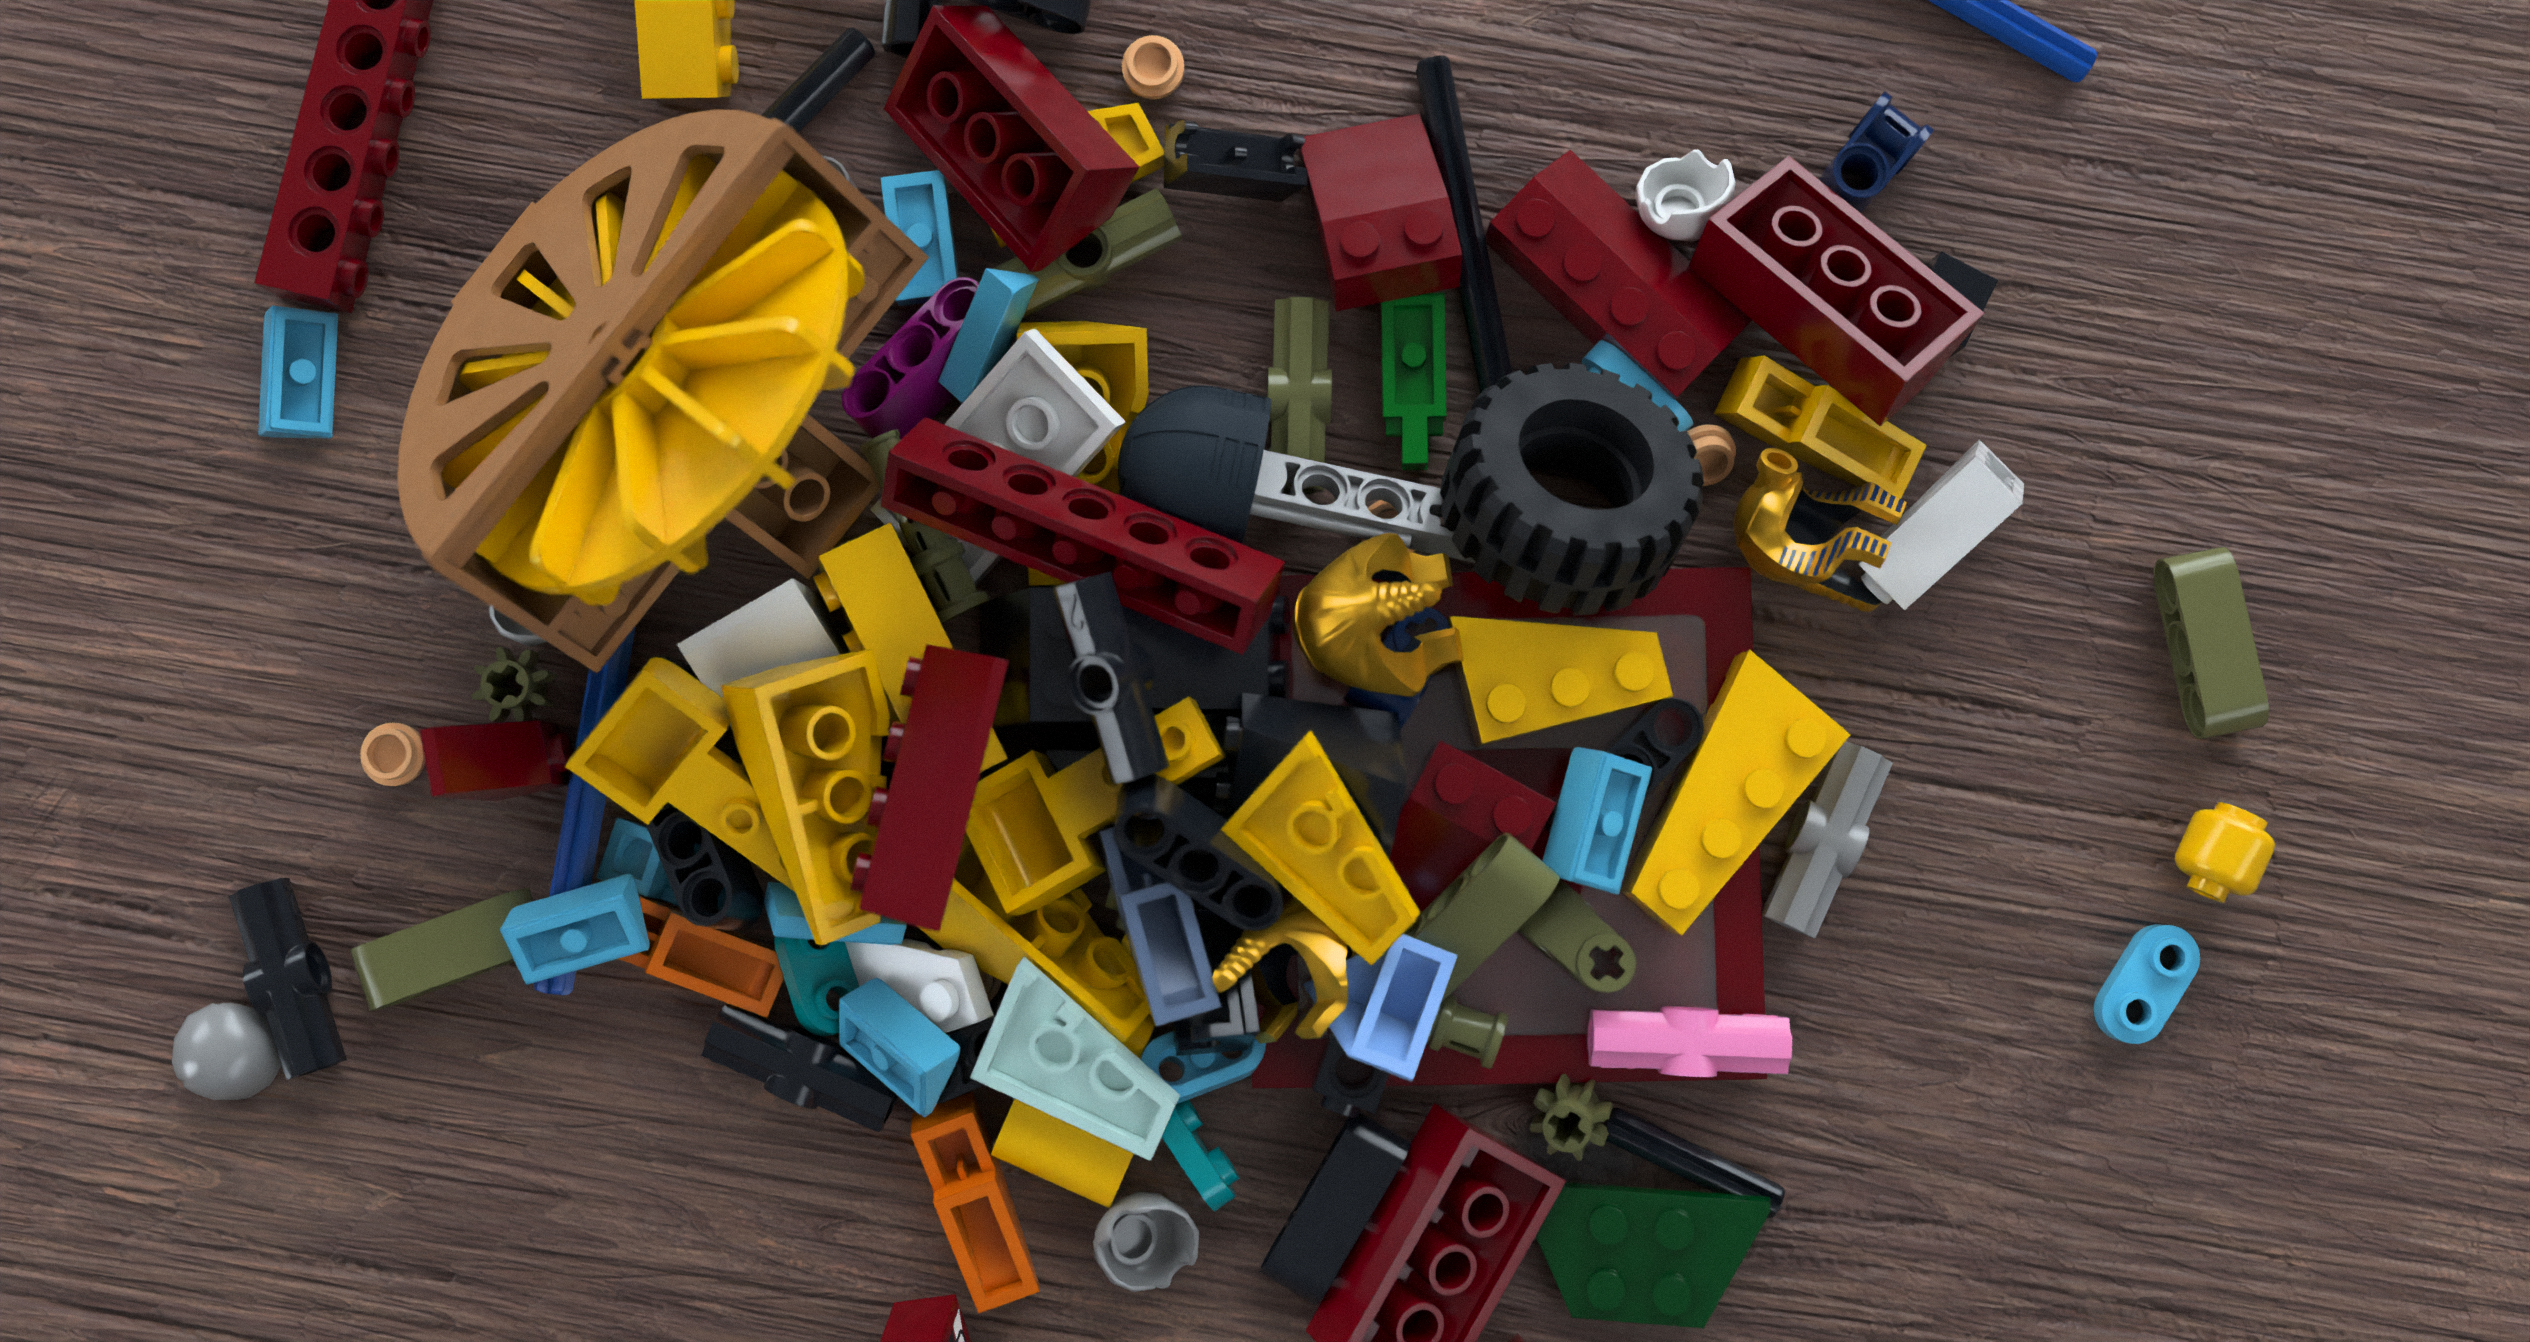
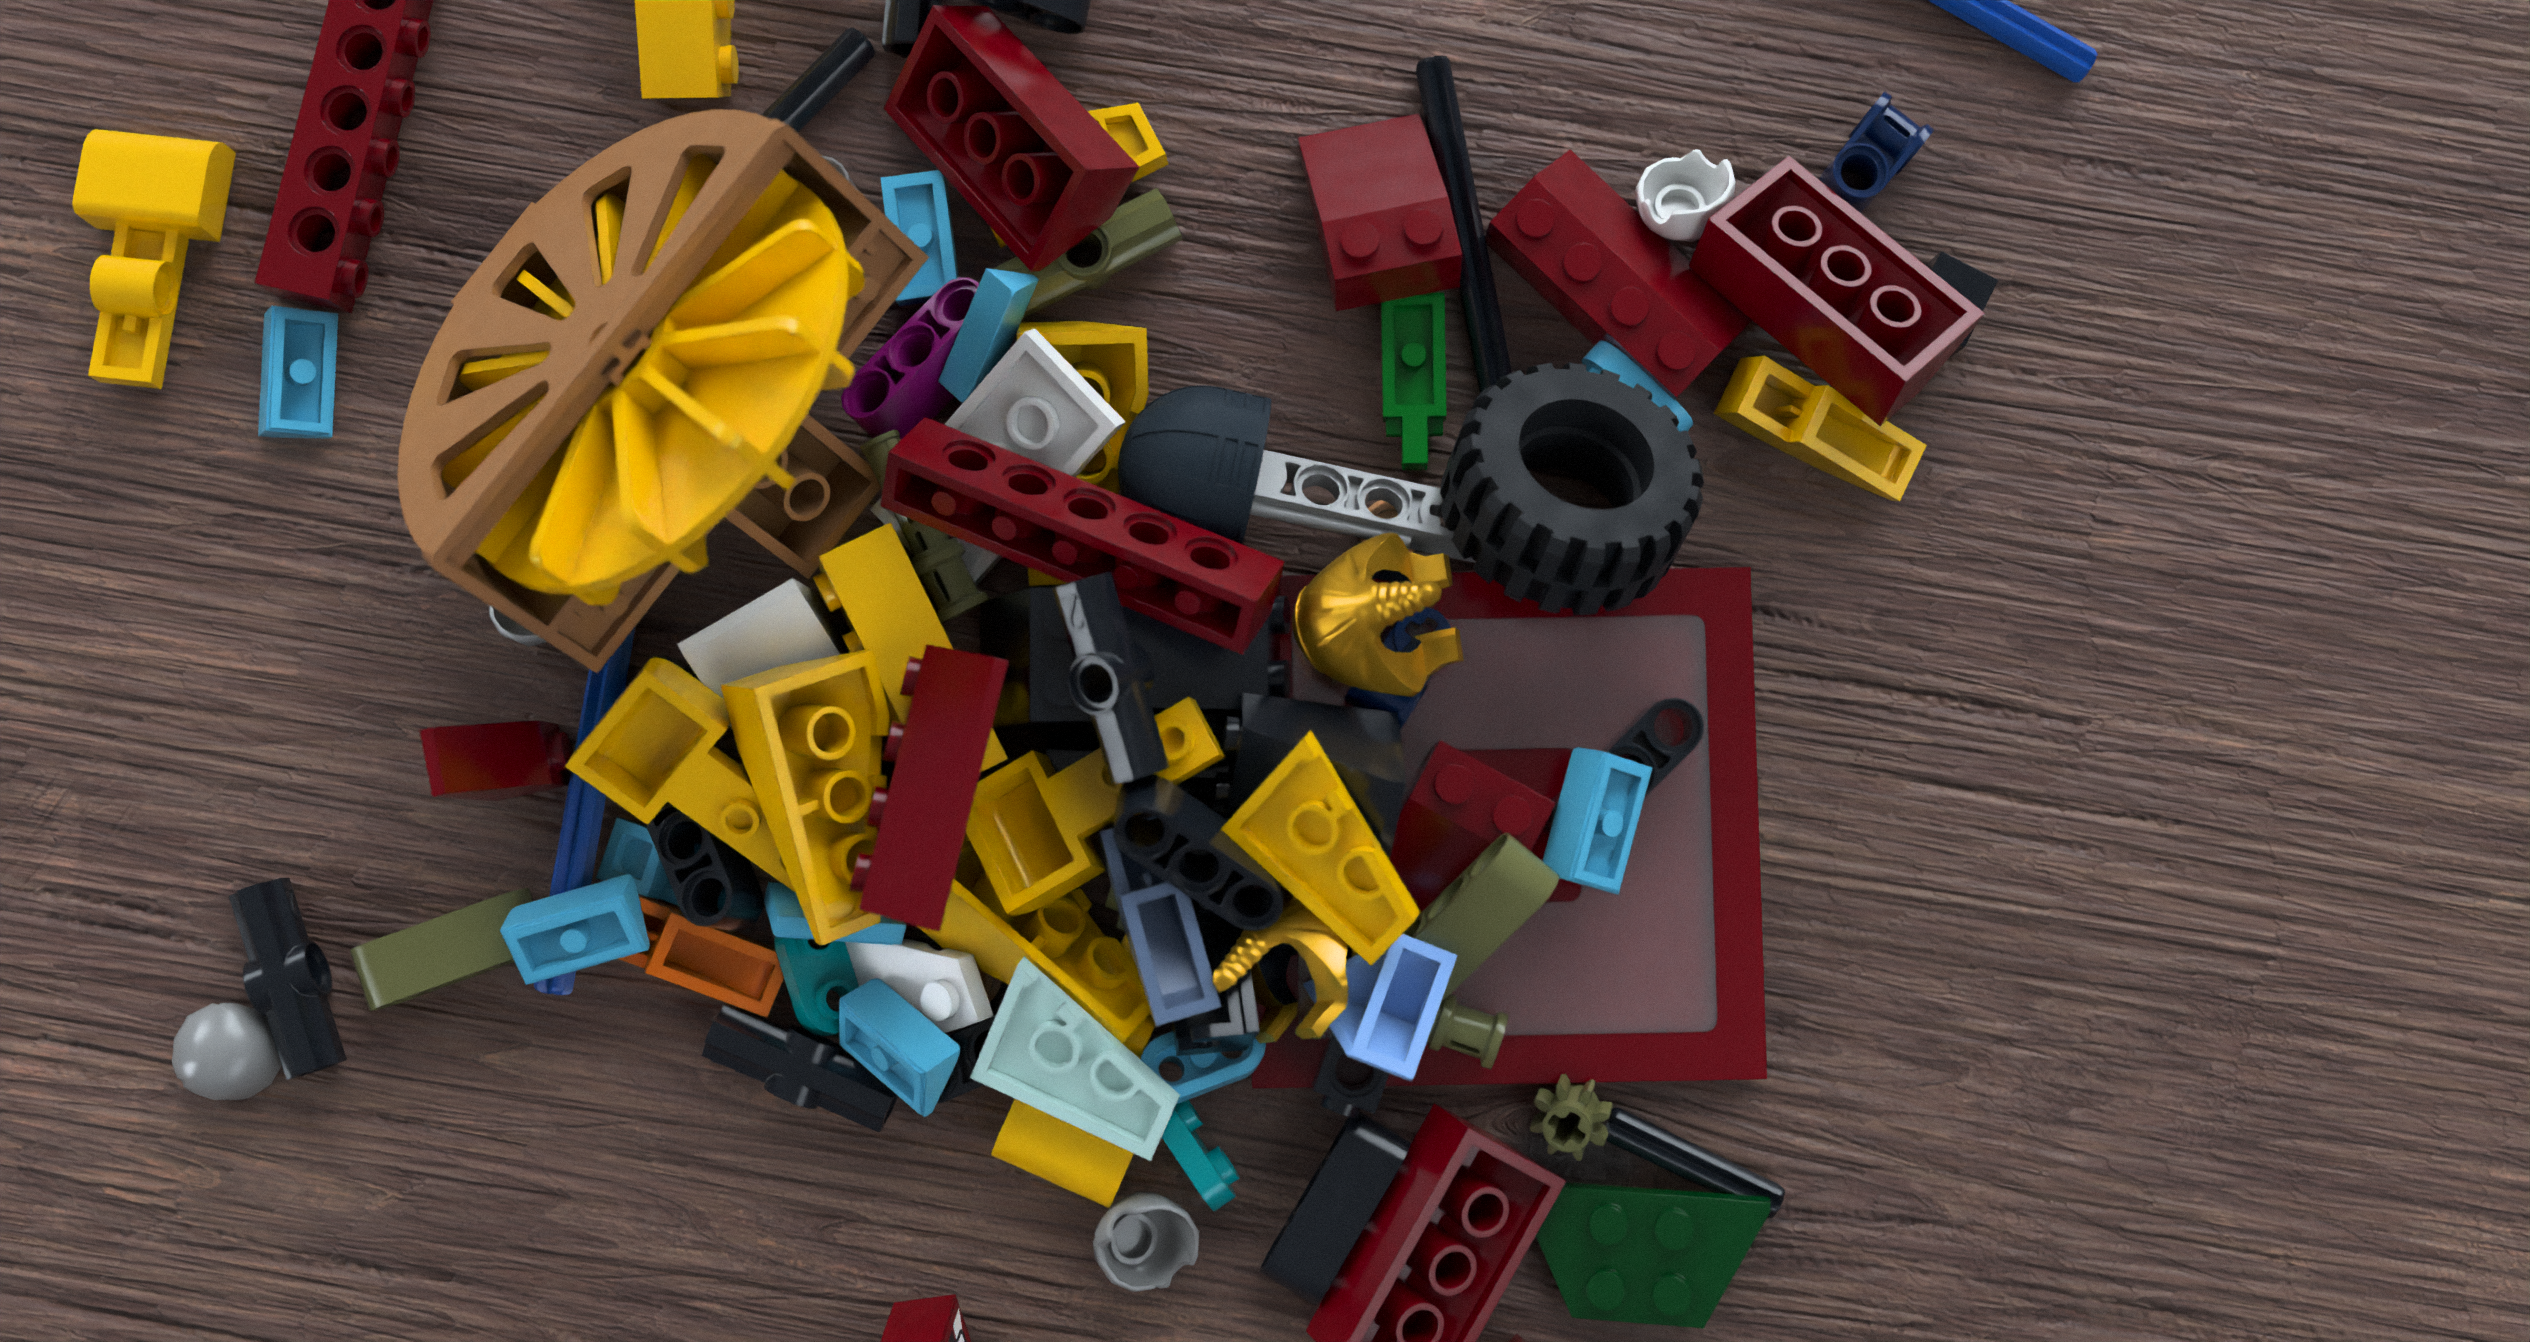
light nougat plate [360,723,426,786] -> none
olive gear [471,647,557,723] -> none
orange slope [910,1092,1040,1314] -> none
light nougat plate [1122,35,1184,99] -> none
black hinge [1164,120,1307,202] -> none
olive piece [1267,297,1332,494] -> none
yellow wedge [1447,616,1673,747] -> none
olive piece [1517,879,1636,993] -> none
bright pink piece [1587,1006,1792,1077] -> none
yellow wedge [1620,650,1851,936] -> none
light nougat plate [1687,424,1736,486] -> none
pearl gold piece [1733,448,1907,612] -> none
light grey piece [1762,741,1893,939] -> none
white slope [1859,440,2024,610] -> none
medium azure plate [2094,924,2200,1044] -> none
olive beam [2153,547,2269,739] -> none
yellow head [2174,802,2275,903] -> none
none -> yellow plate [72,129,236,389]

